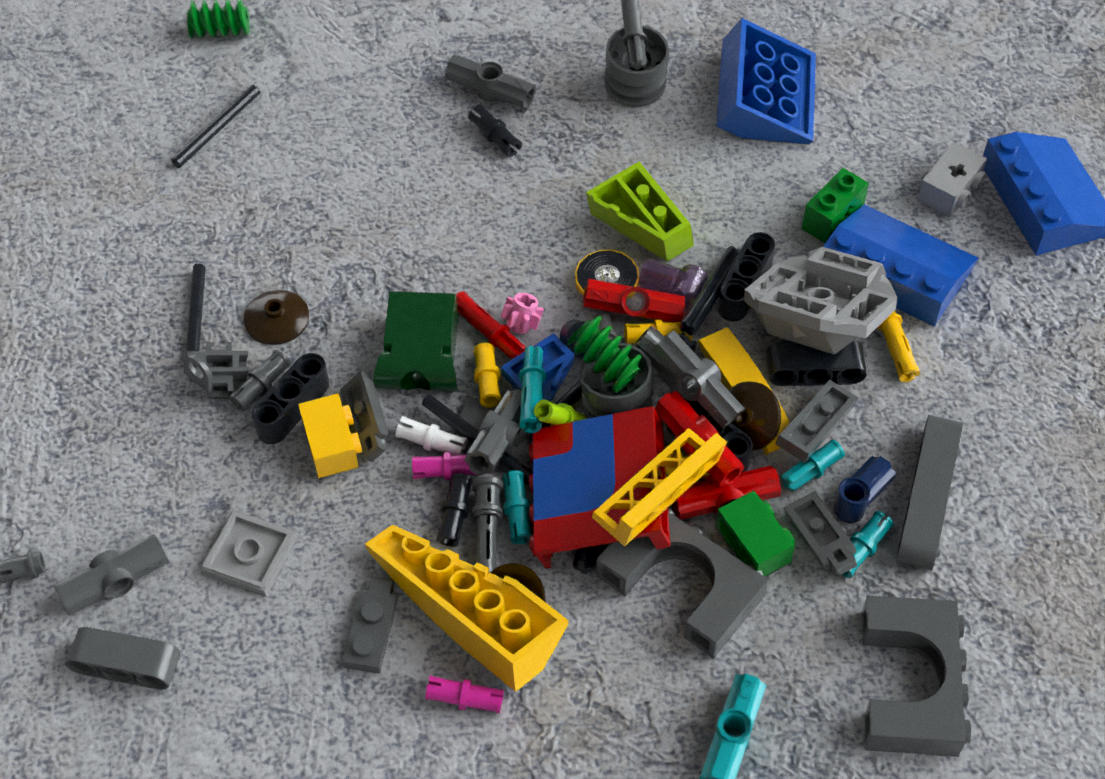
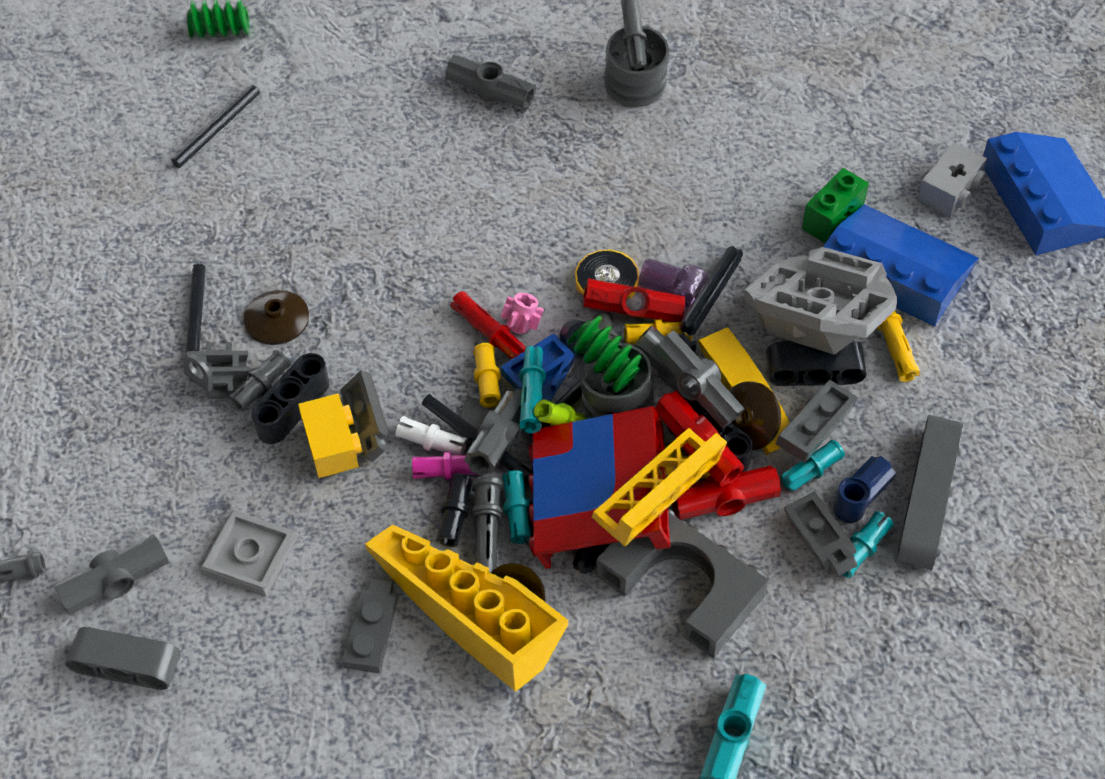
dark green piece [373,291,459,392] -> none
dark pink pin [425,675,504,714] -> none
black pin [468,104,522,157] -> none
lime wedge [585,161,694,262] -> none
green brick [715,490,795,576] -> none
blue slope [716,18,816,144] -> none
black beam [718,232,775,321] -> none
dark grey arch [862,595,971,757] -> none

